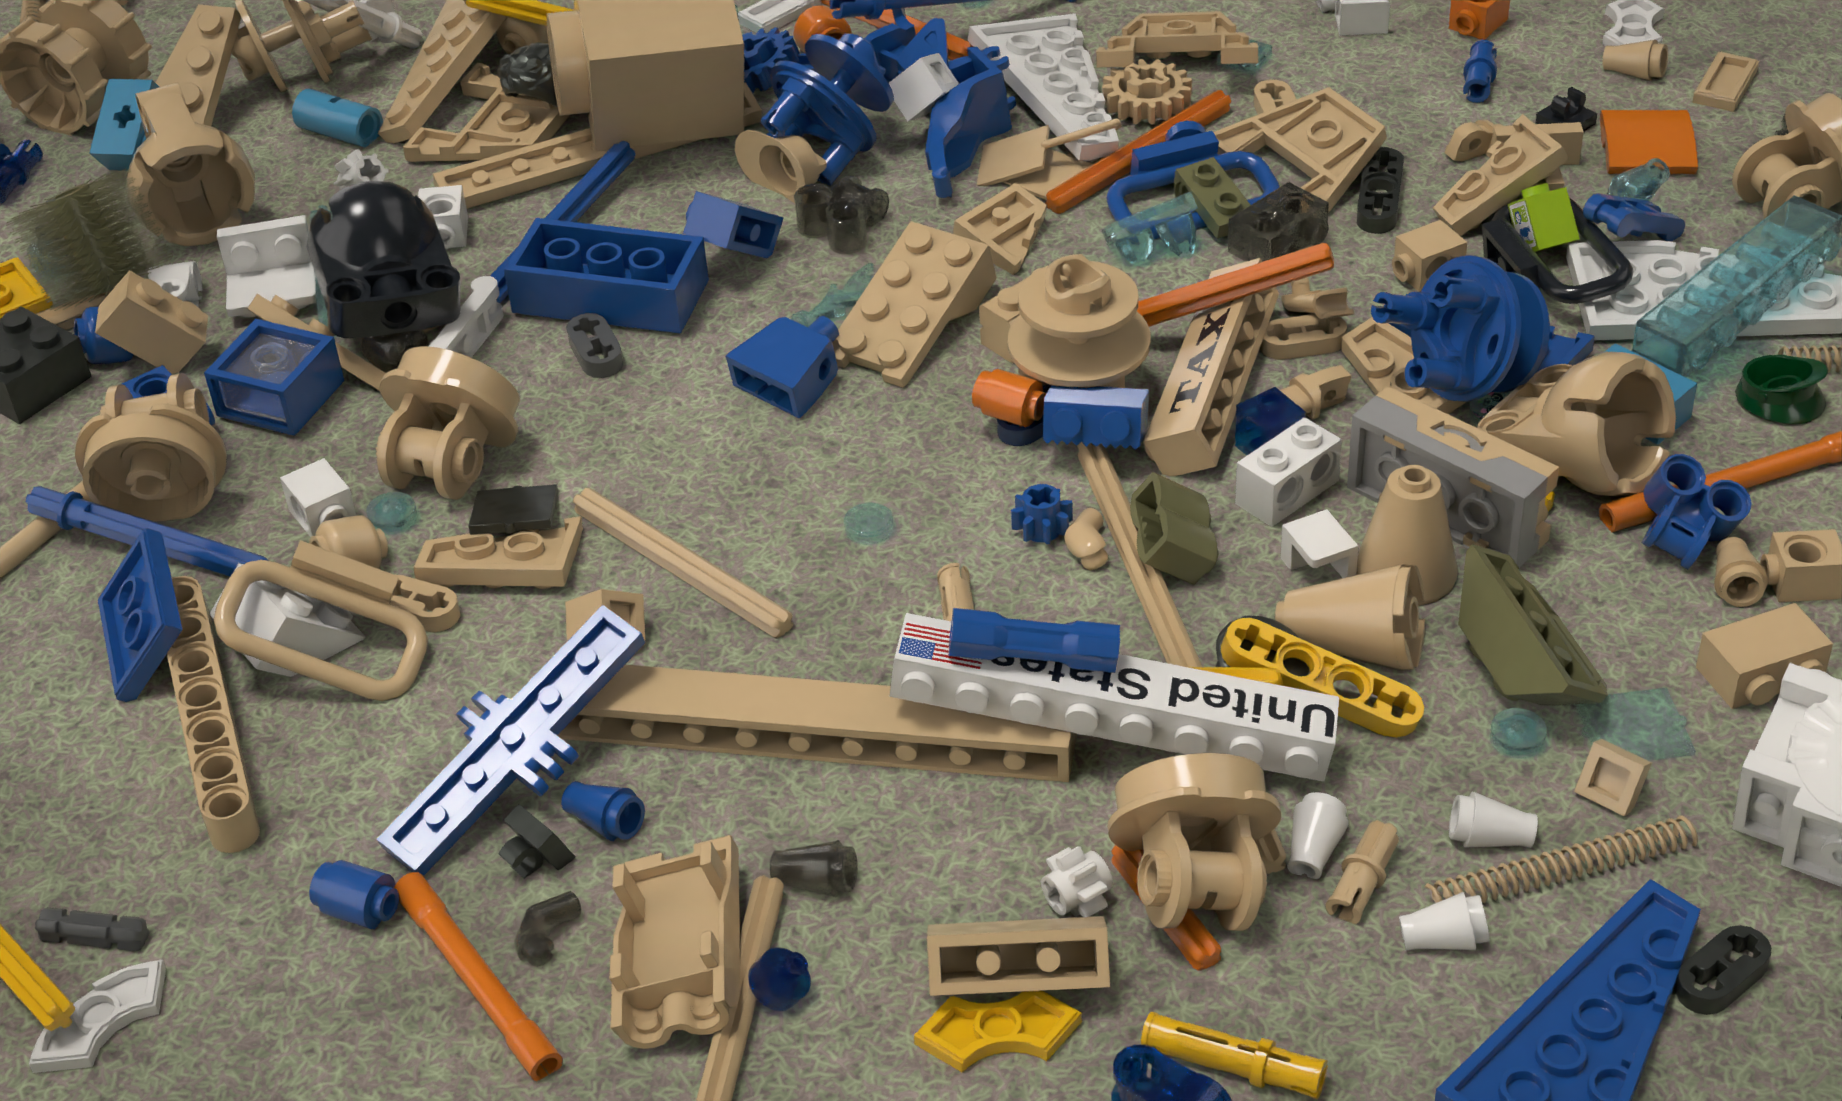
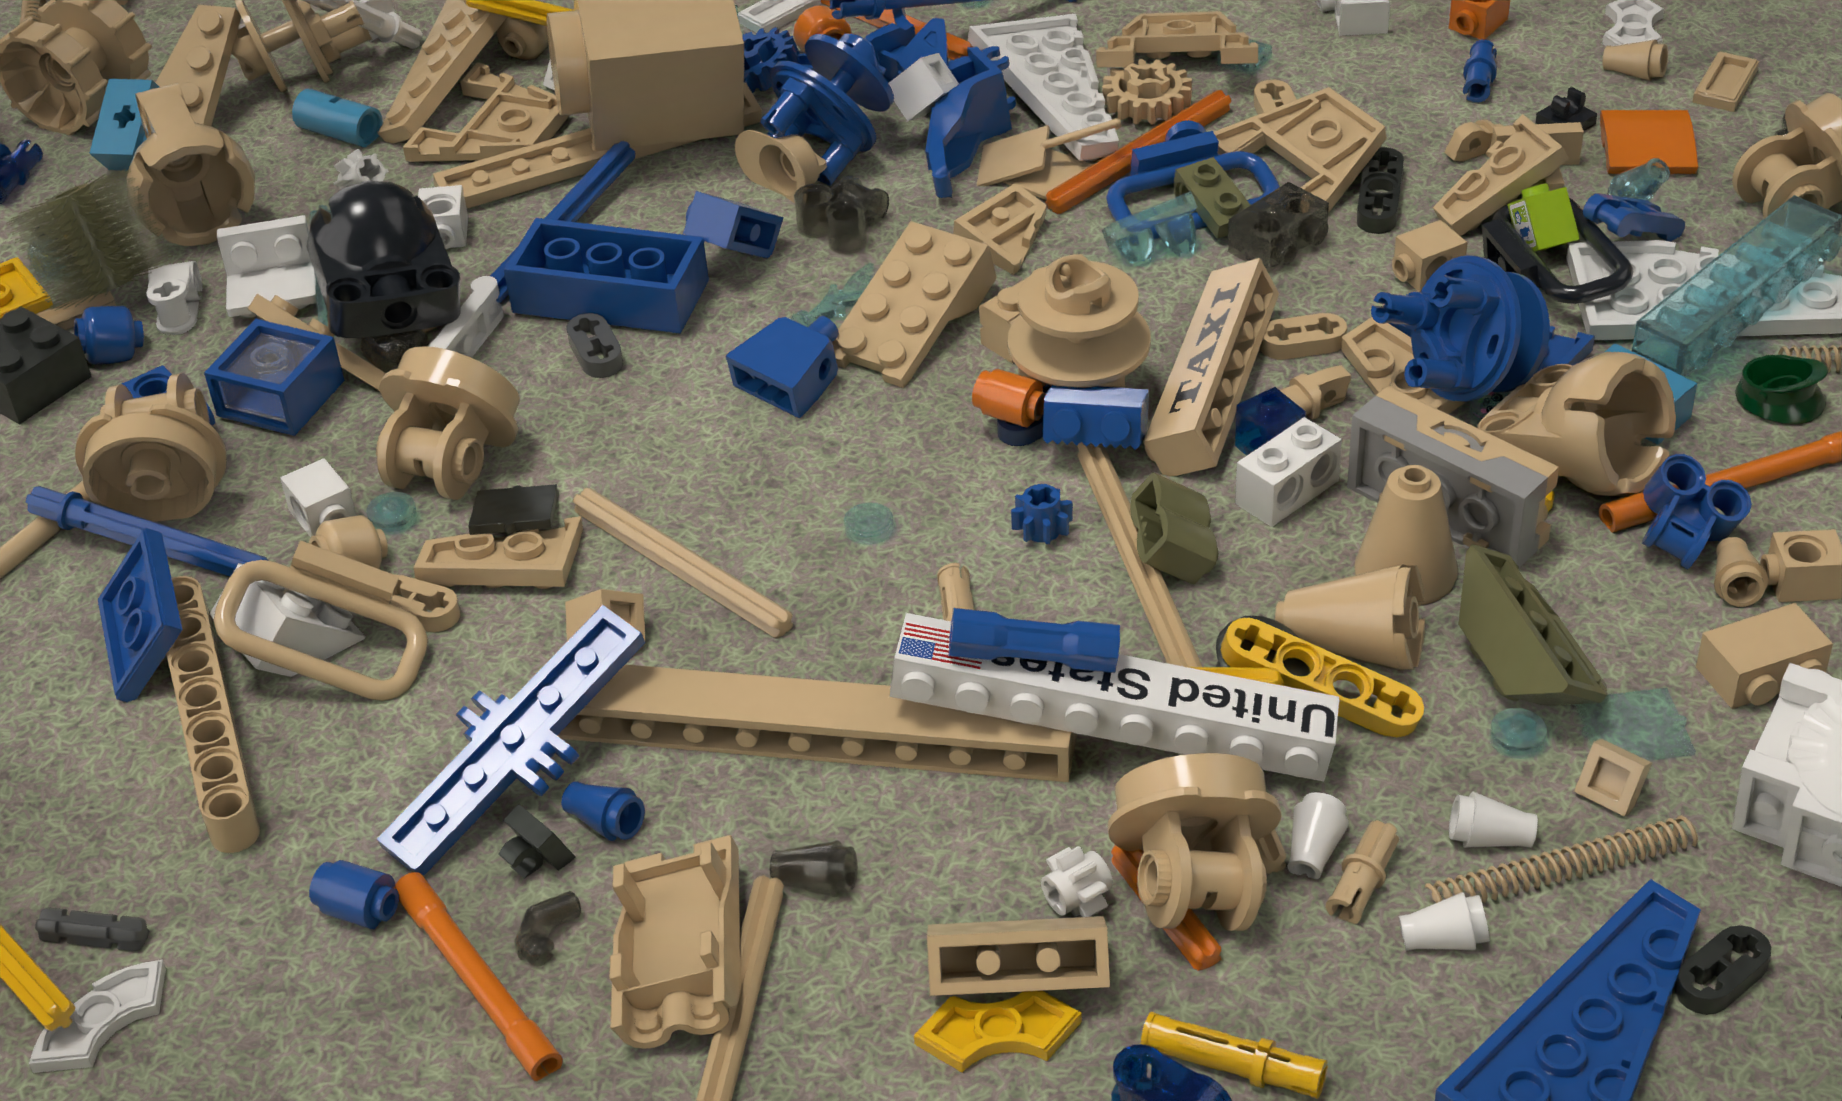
tan brick [95,270,208,374] -> none
pearl dark grey hair [497,42,558,107] -> none
clear blue tile [748,947,811,1011] -> none
tan arm [1064,508,1108,570] -> none
orange axle [1137,243,1334,327] -> none
tan piece [1281,277,1354,319] -> none
white panel [1281,509,1358,578] -> none

